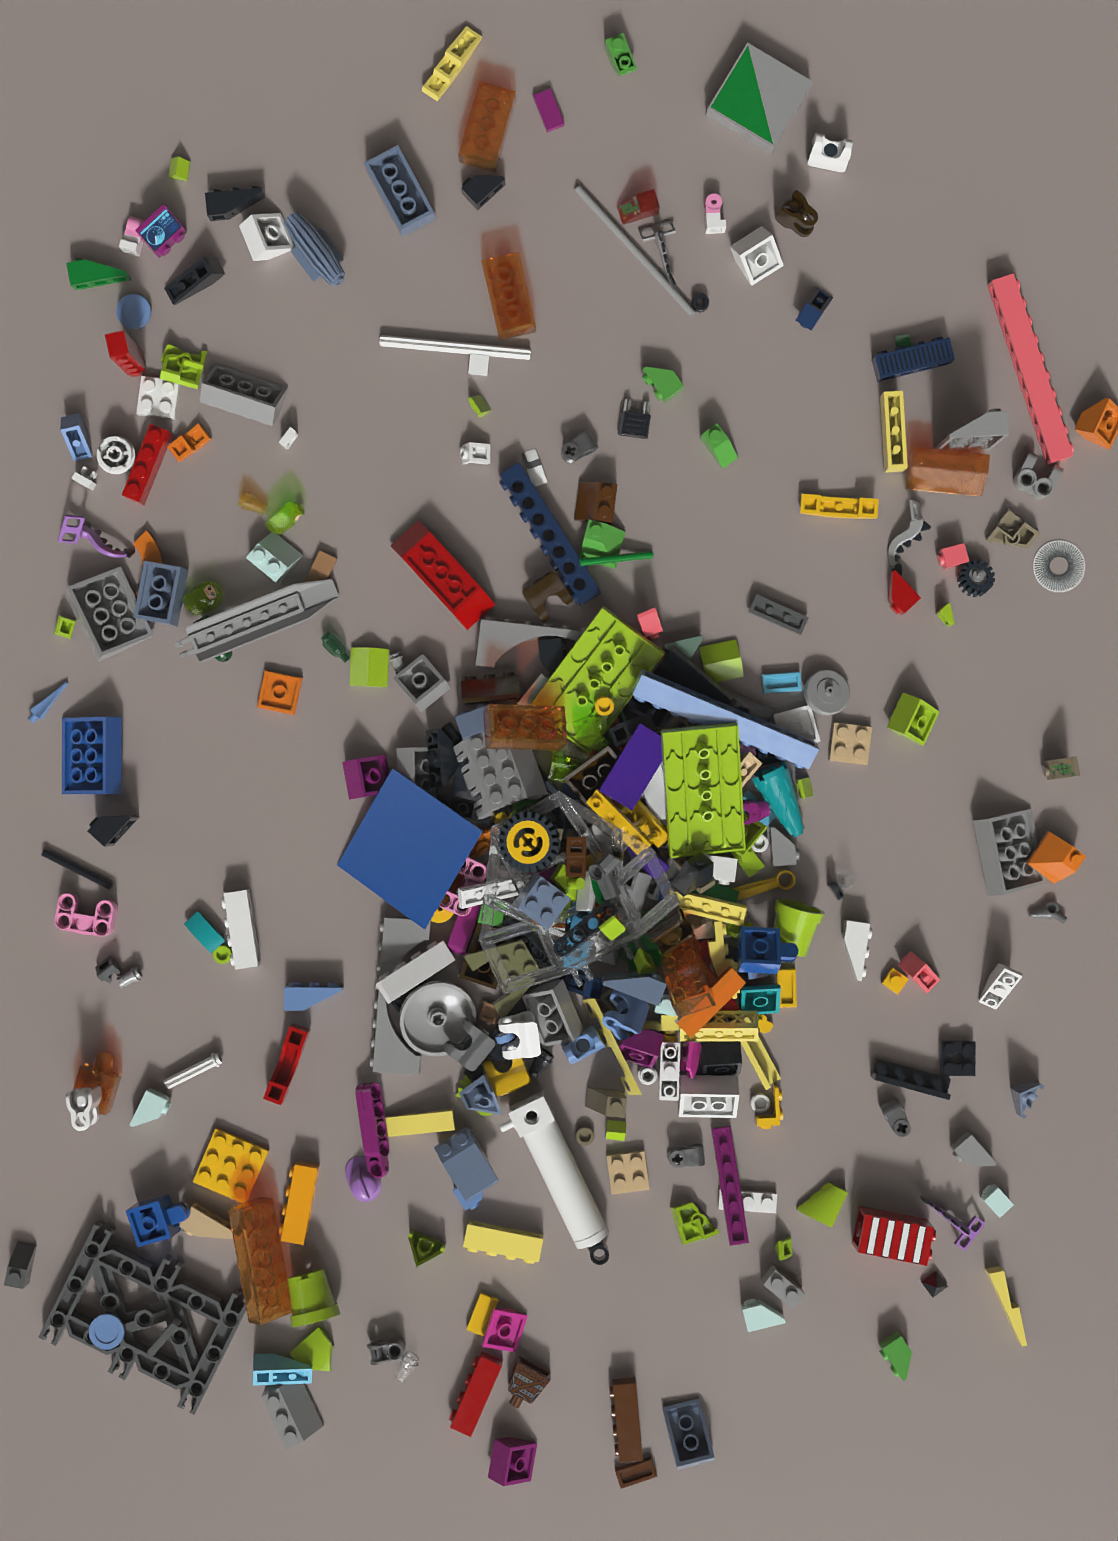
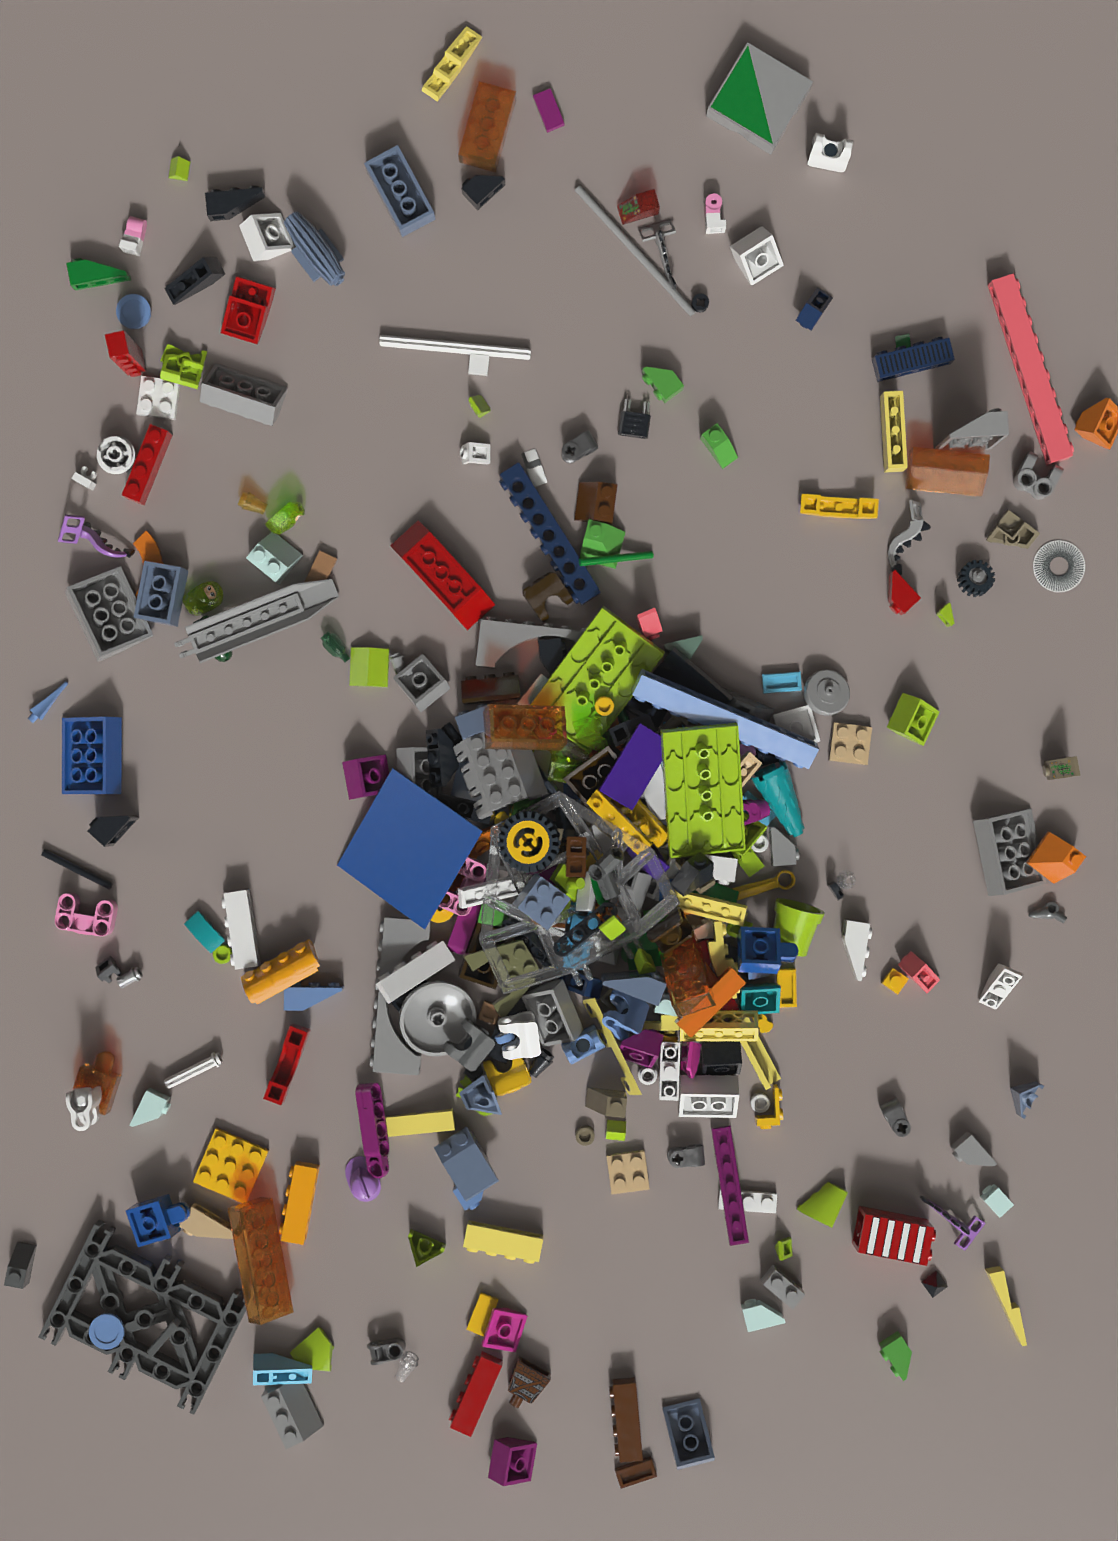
lime slope [53,615,76,639] -> none
medium blue slope [60,413,92,461] -> none
slope [135,204,187,258] -> none
orange slope [167,423,212,462] -> none
orange tile [257,670,303,715] -> none
white tile [279,427,298,450] -> none
lime piece [287,1268,341,1327] -> none
clear orange brick [481,252,536,341] -> none
white piece [499,1090,609,1265] -> none
bright green slope [605,33,637,77] -> none
lime slope [670,1202,720,1245] -> none
lime slope [698,639,744,683] -> none
dark grey plate [748,594,809,635] -> none
dark brown piece [775,190,818,237] -> none
lime slope [796,777,813,799] -> none
black fence [871,1058,951,1100] -> none
coral brick [937,543,969,570] -> none
black piece [940,1041,976,1076] -> none
none -> red slope [220,276,276,344]
none -> light orange container [241,939,320,1004]

